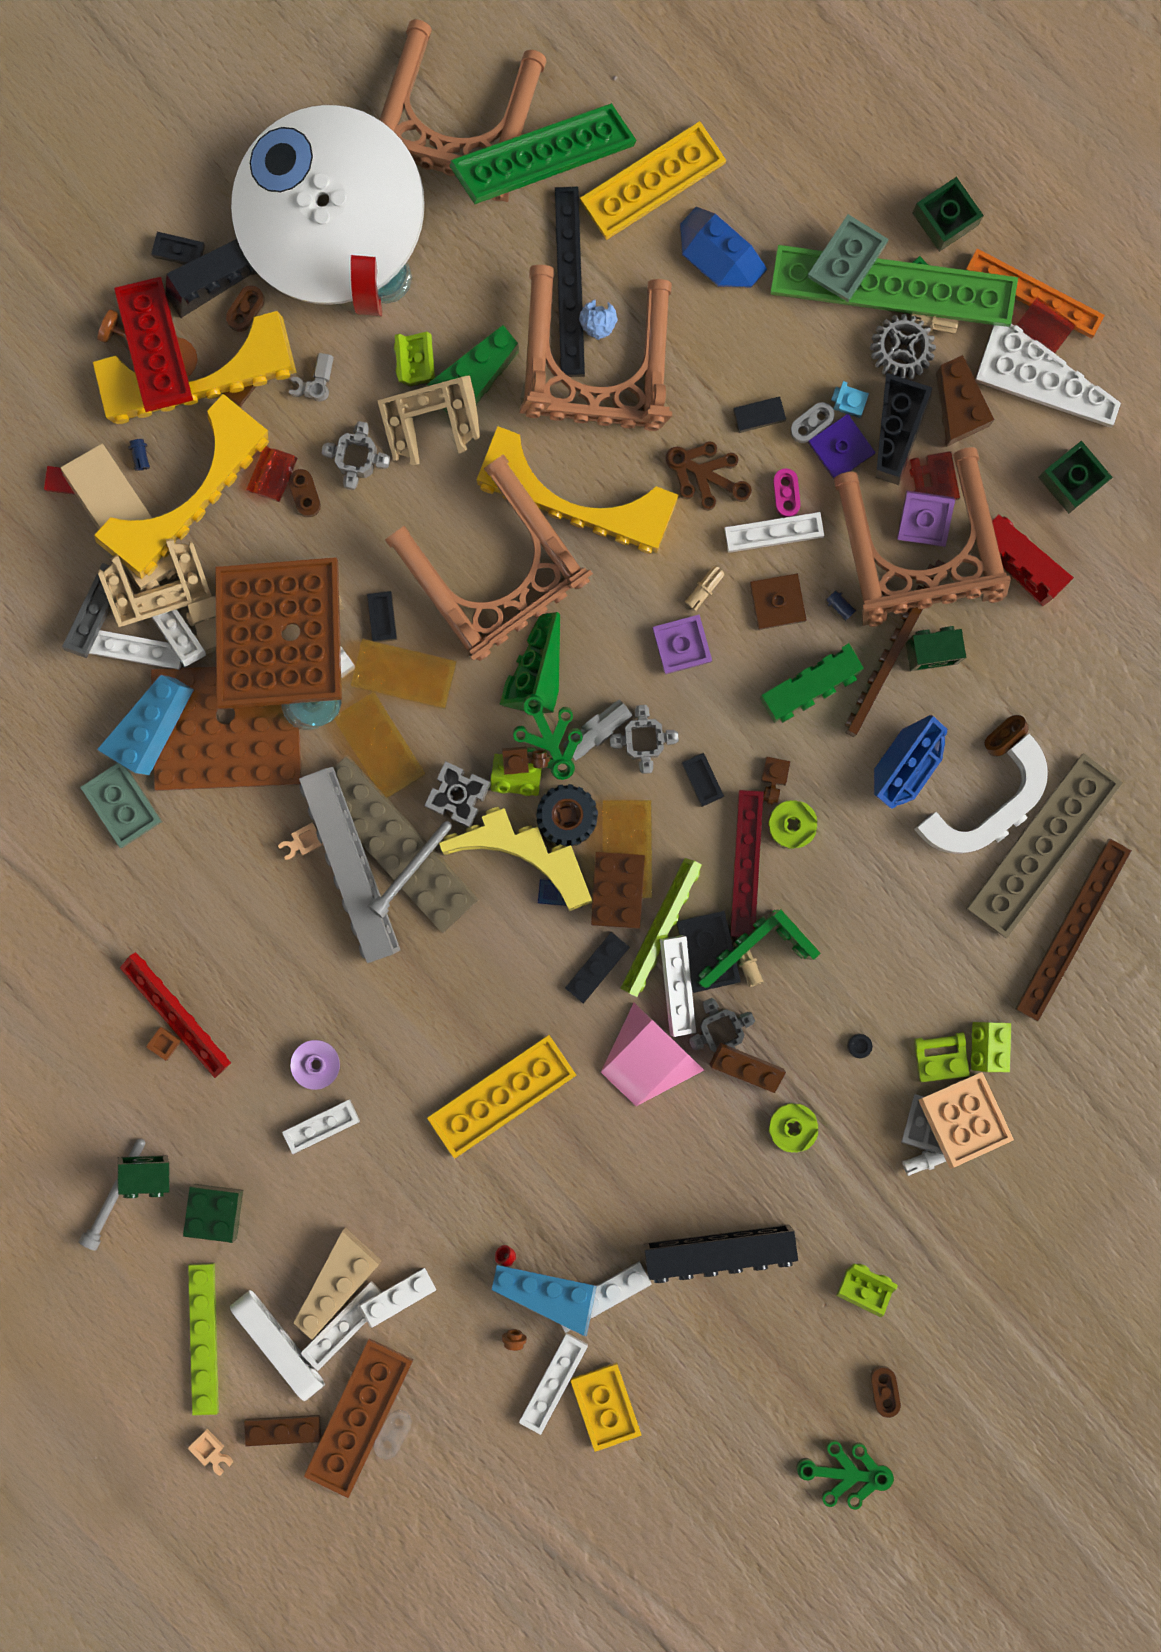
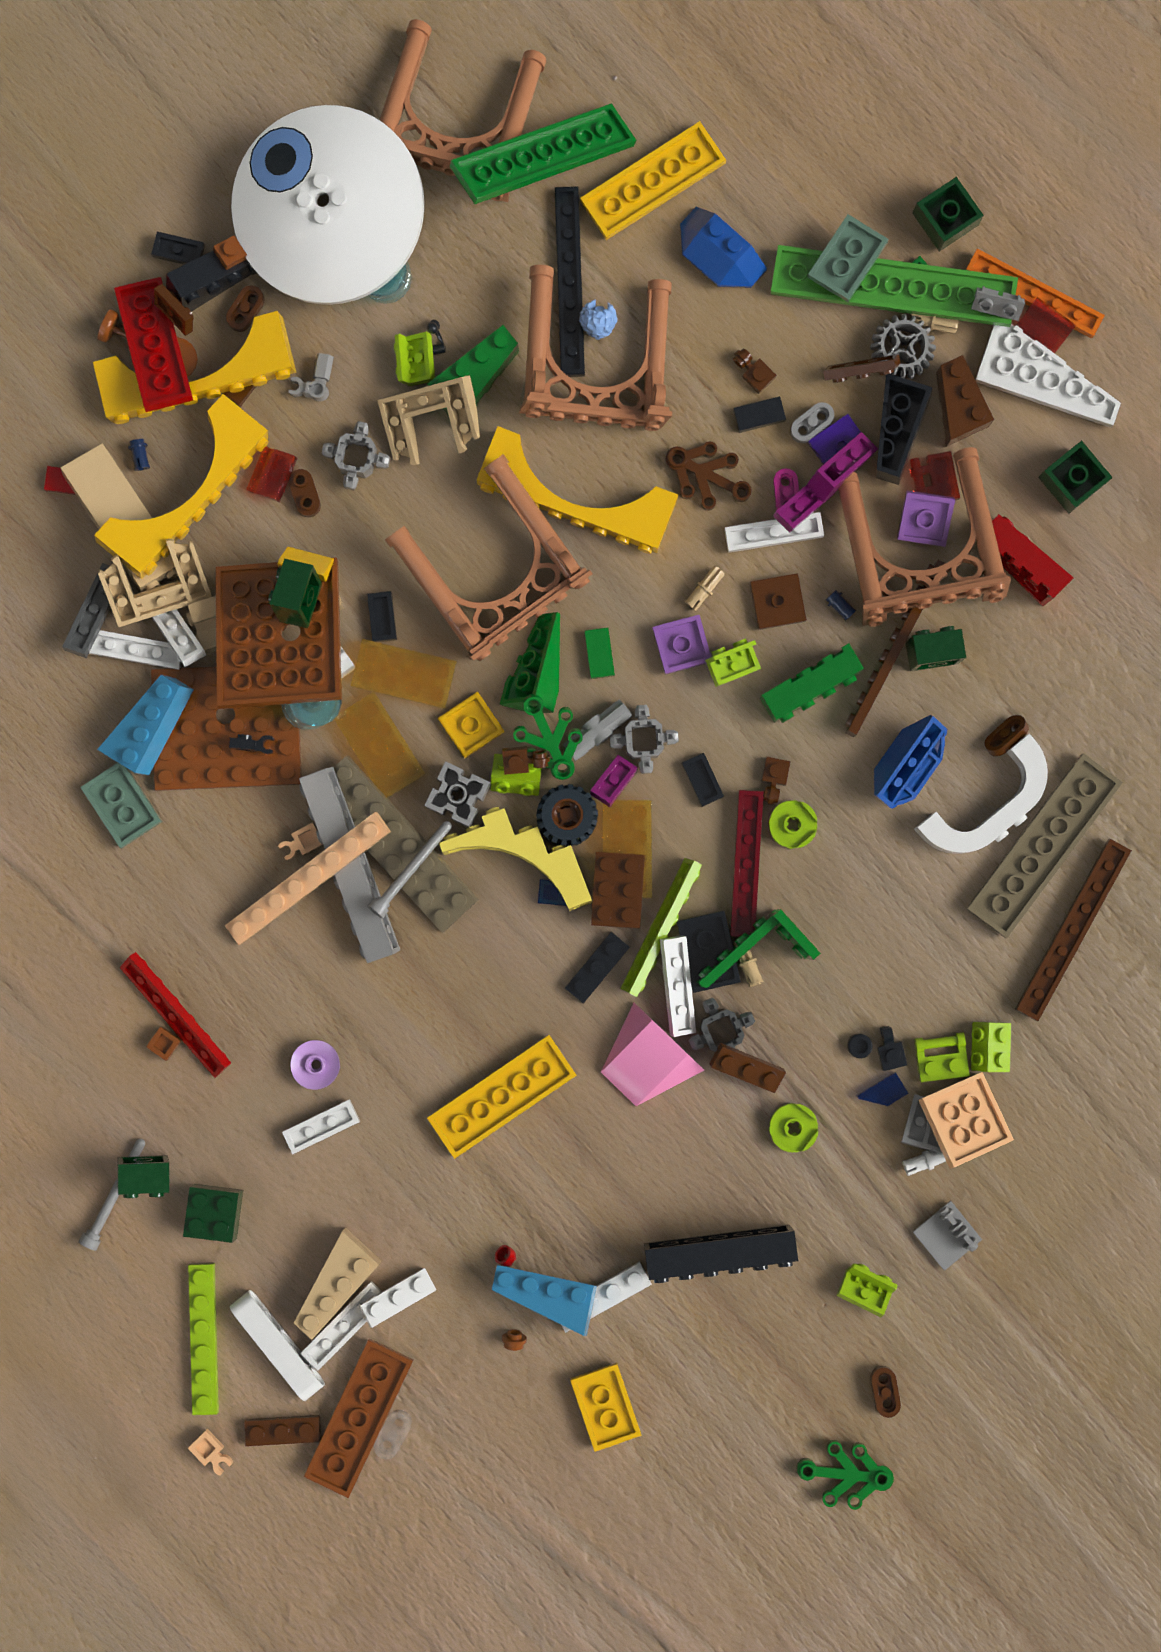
red slope [351,255,382,317] -> none
white plate [519,1333,588,1435] -> none
medium azure bracket [831,381,869,418] -> none
none -> reddish brown plate [154,284,194,336]
none -> dark orange plate [213,235,247,270]
none -> light nougat plate [225,812,391,945]
none -> black plate [229,734,275,755]
none -> dark green brick [268,558,322,629]
none -> yellow slope [277,546,334,582]
none -> black piece [427,319,446,355]
none -> yellow tile [438,691,505,759]
none -> green tile [584,627,615,679]
none -> magenta plate [590,755,638,807]
none -> lime bracket [705,638,761,687]
none -> reddish brown plate [733,348,777,394]
none -> magenta bracket [773,432,878,533]
none -> reddish brown plate [823,354,900,383]
none -> clear blue tile [856,1072,909,1106]
none -> black plate [877,1026,907,1071]
none -> light grey hinge [913,1201,982,1271]
none -> light grey hinge [971,286,1025,321]

